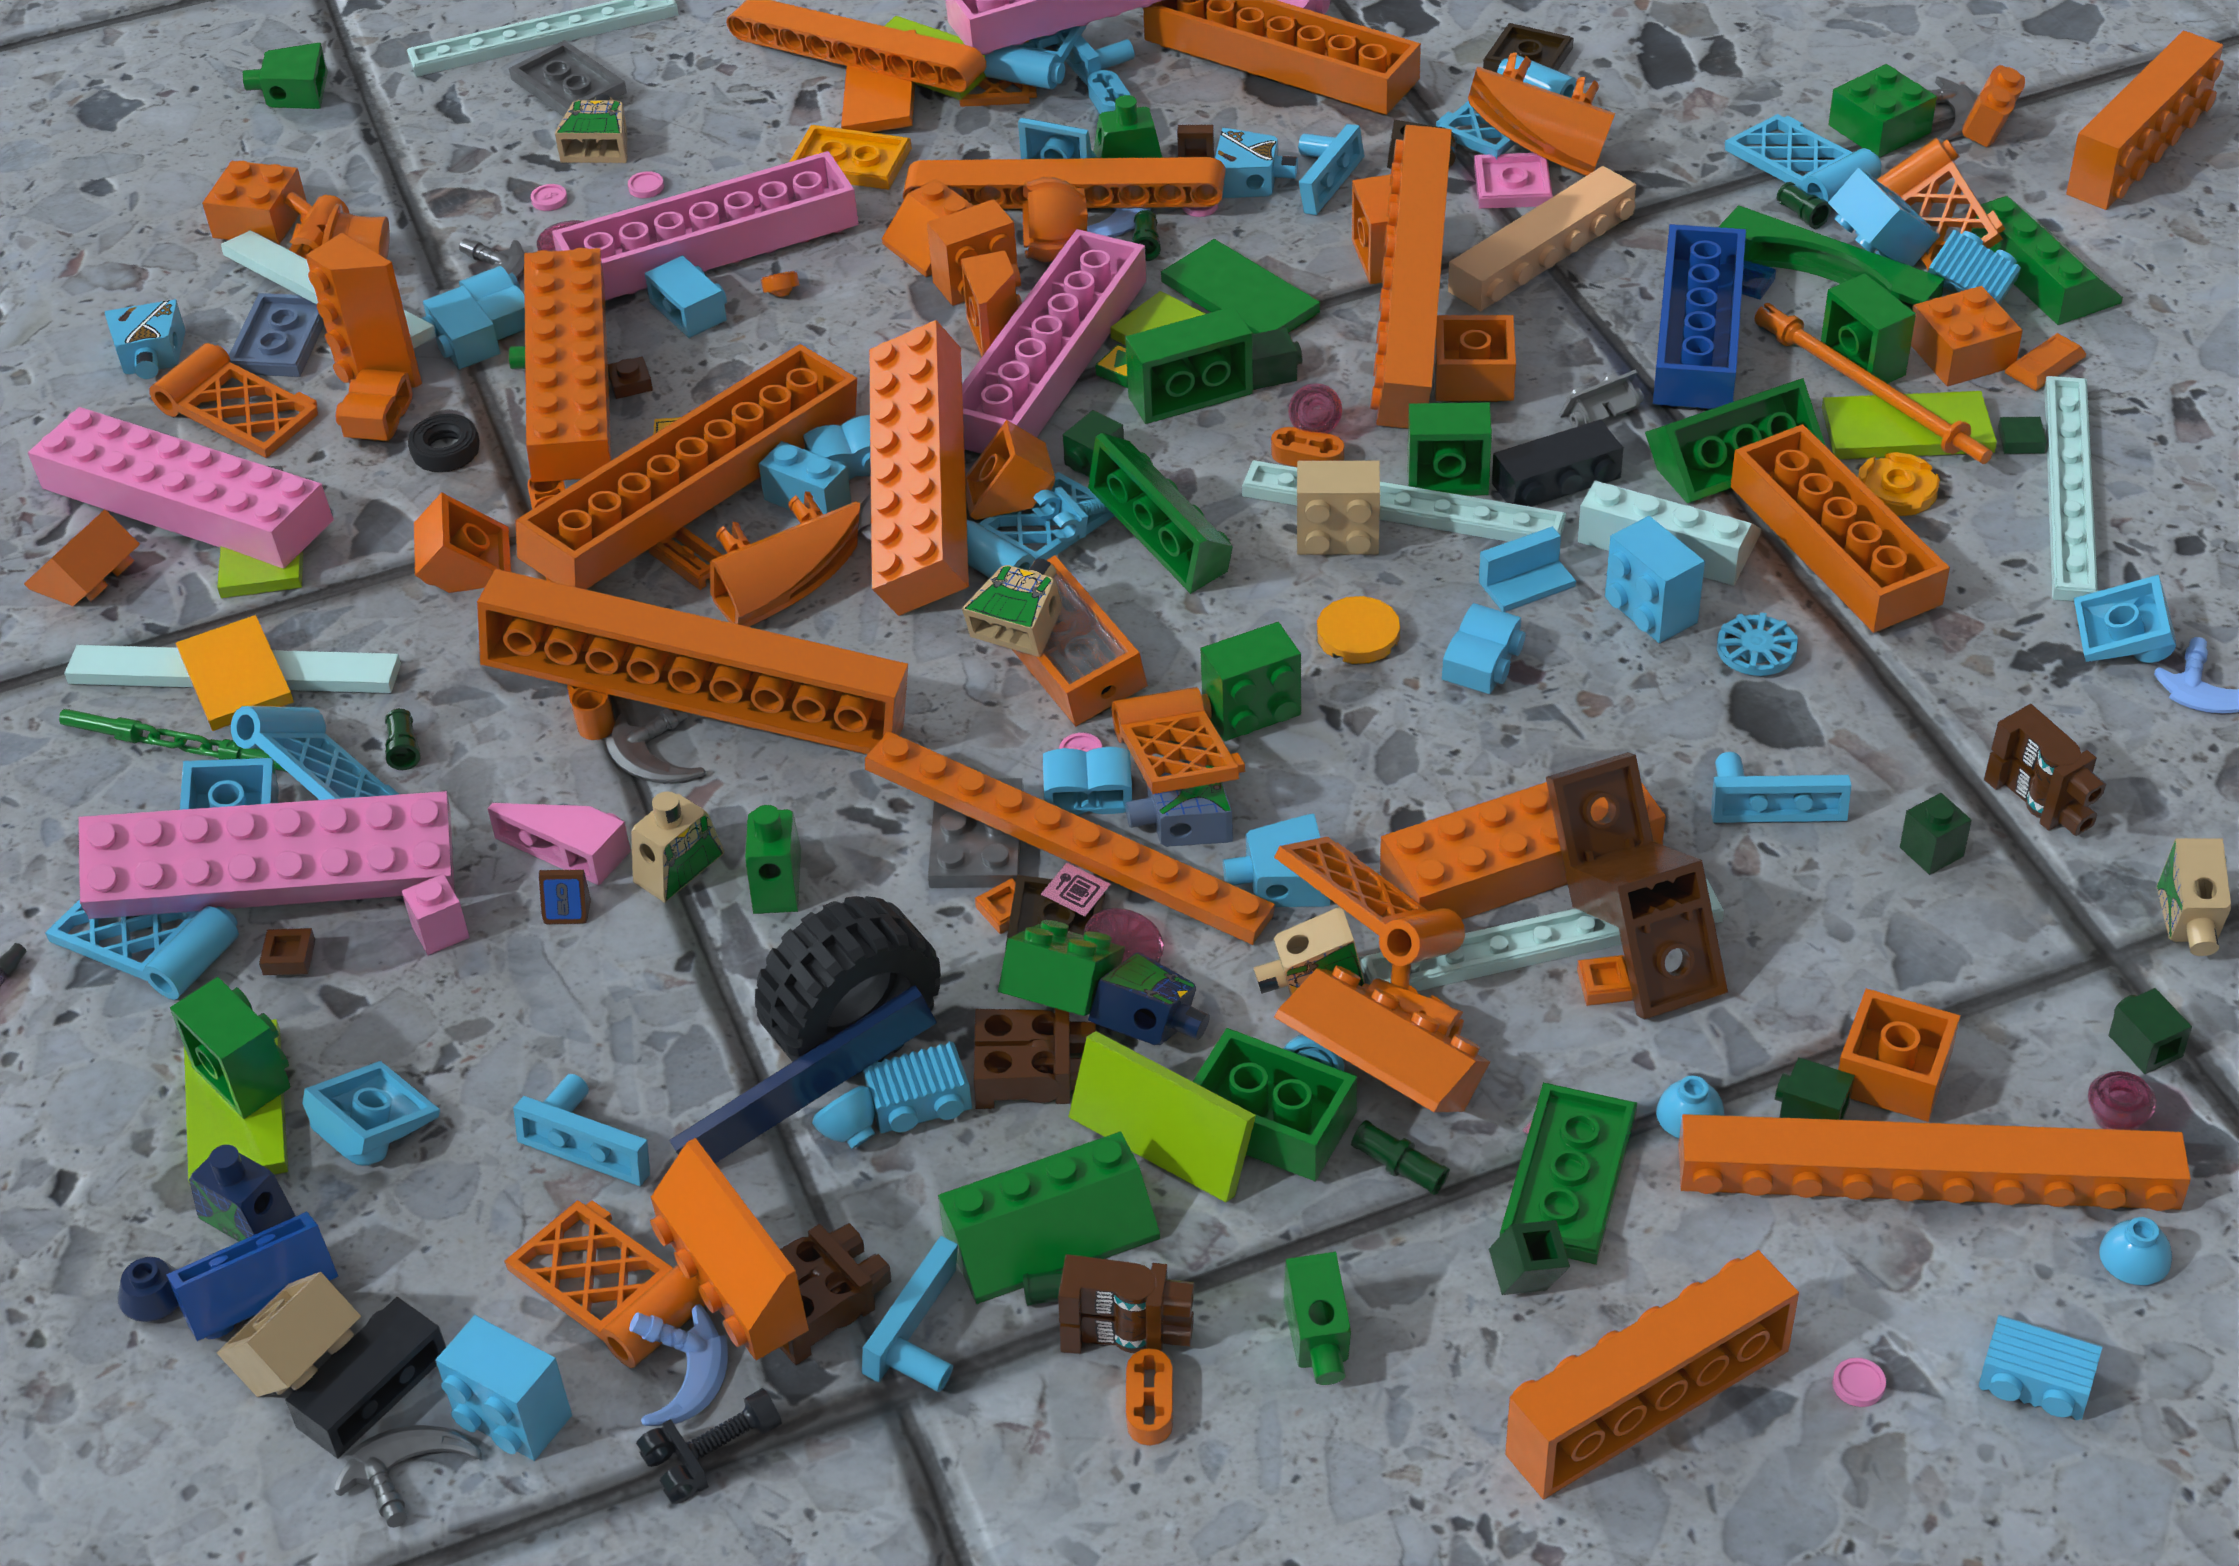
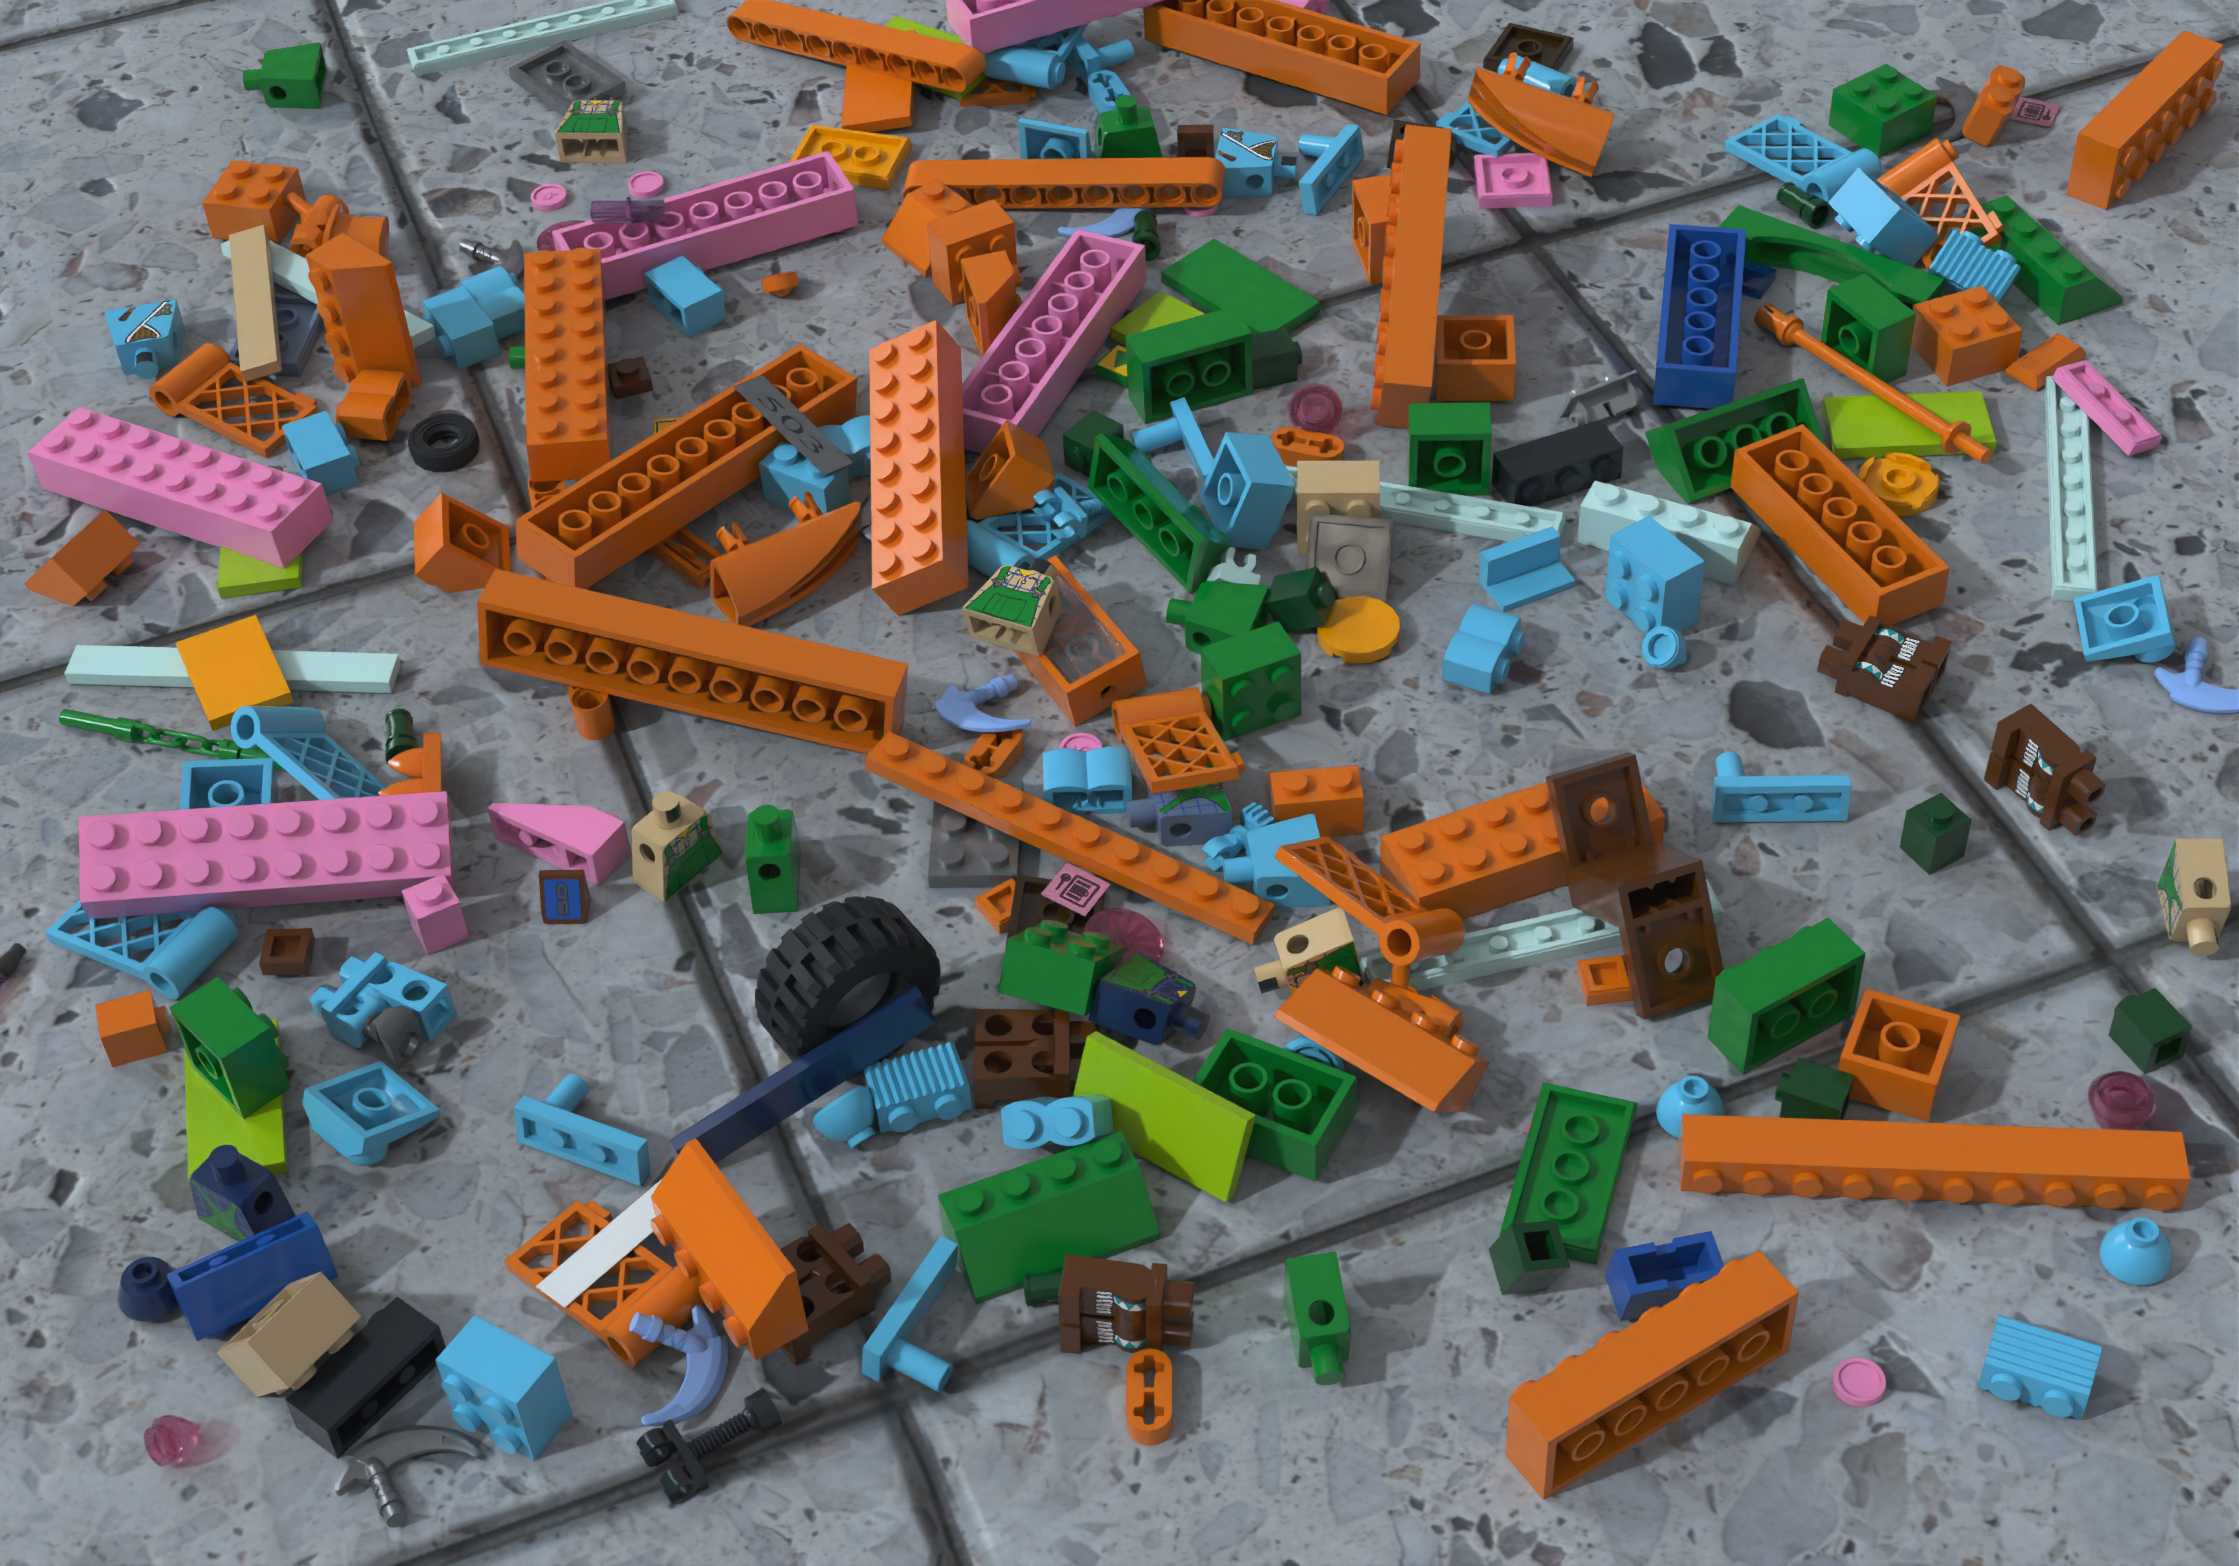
flat silver piece [605,708,705,783] -> none
orange piece [1023,177,1088,262] -> none
dark green pin [1351,1120,1450,1195] -> none
light nougat brick [1448,166,1636,312] -> none
medium azure wheel [1717,612,1798,676] -> none
dark green tile [1998,417,2047,454] -> none
none -> orange brick [95,990,172,1067]
none -> clear pink plate [144,1415,200,1466]
none -> tan tile [229,225,282,382]
none -> medium azure brick [282,410,360,495]
none -> medium azure hips [310,952,457,1069]
none -> orange tile [379,733,441,796]
none -> white sticker [536,1178,663,1308]
none -> clear purple axle [590,197,665,227]
none -> flat silver sticker [733,375,853,475]
none -> light blue piece [935,674,1032,732]
none -> orange beam [963,729,1024,779]
none -> medium azure brick [1001,1093,1114,1149]
none -> medium azure piece [1130,397,1214,486]
none -> green torso [1166,581,1269,655]
none -> medium azure brick [1199,432,1295,550]
none -> medium azure piece [1202,802,1275,872]
none -> light aqua tile [1207,547,1261,585]
none -> dark green brick [1263,567,1336,633]
none -> orange slope [1266,765,1364,837]
none -> tile [1306,513,1394,603]
none -> blue brick [1605,1231,1724,1321]
none -> medium azure tile [1642,626,1687,670]
none -> green brick [1708,918,1866,1075]
none -> reddish brown hips [1817,615,1952,723]
none -> clear pink sticker [2010,97,2060,127]
none -> bright pink tile [2052,360,2162,456]

